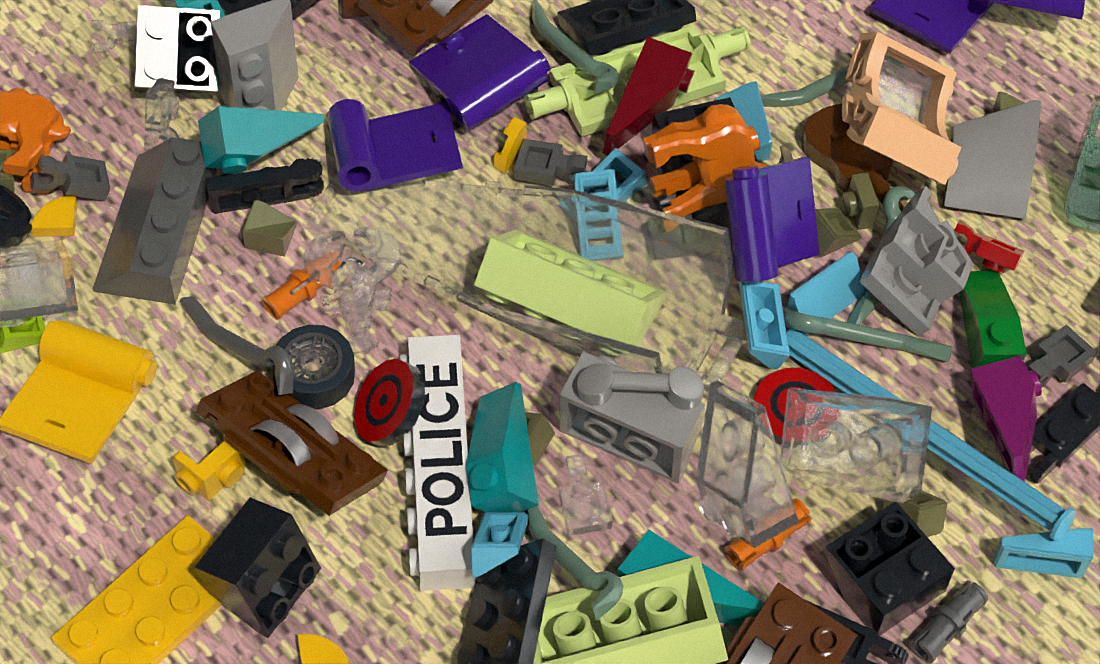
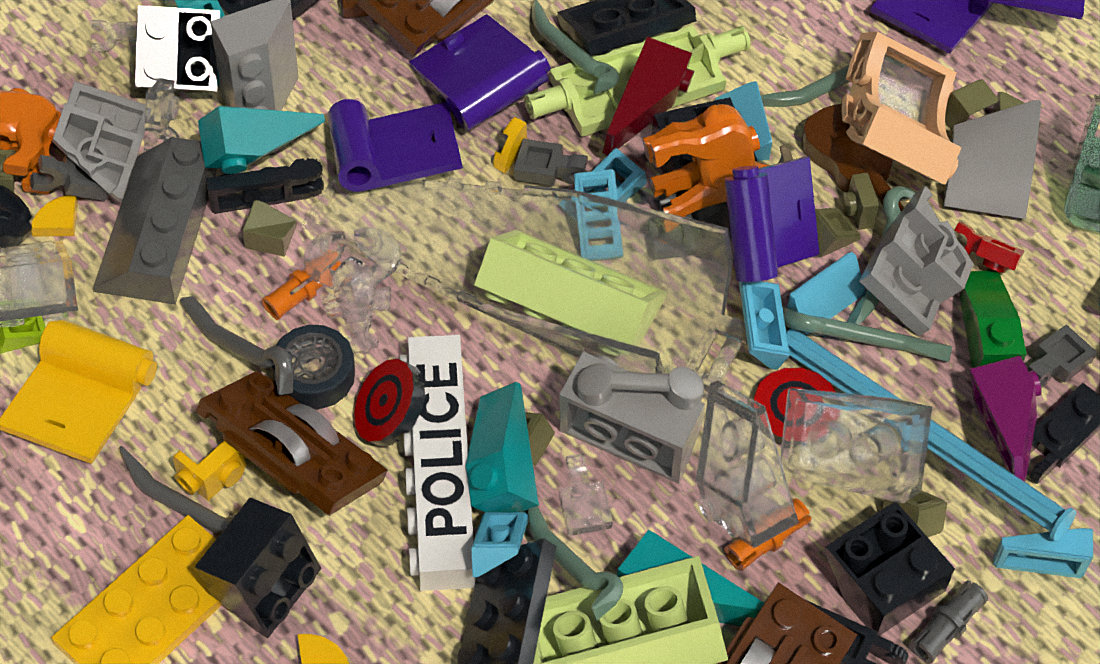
none -> light grey slope [52,81,153,202]
none -> dark grey piece [119,446,235,535]
none -> olive slope [945,79,998,130]

